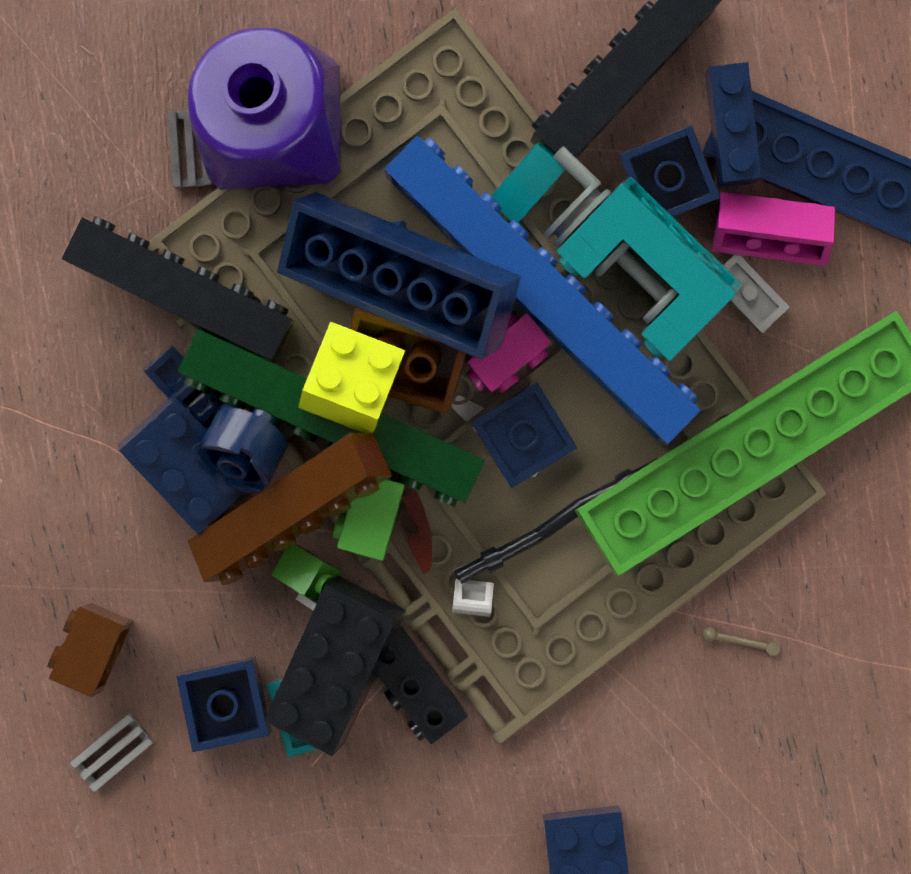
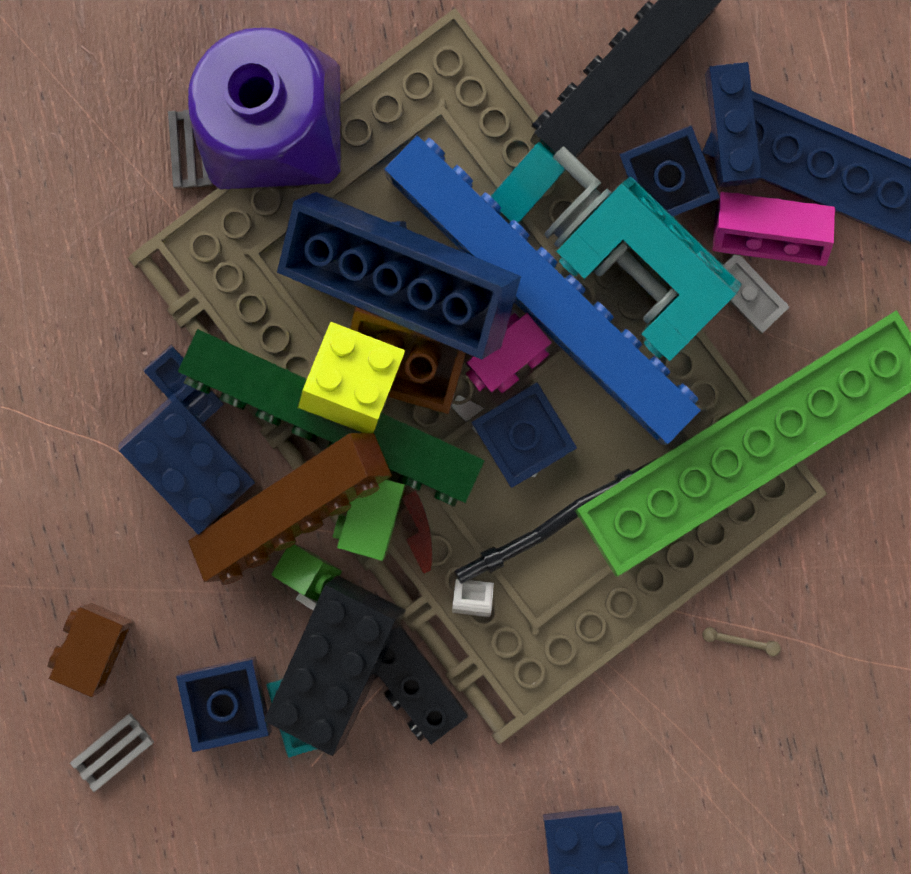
black brick [62,216,294,362] -> none
dark blue brick [195,404,288,493] -> none

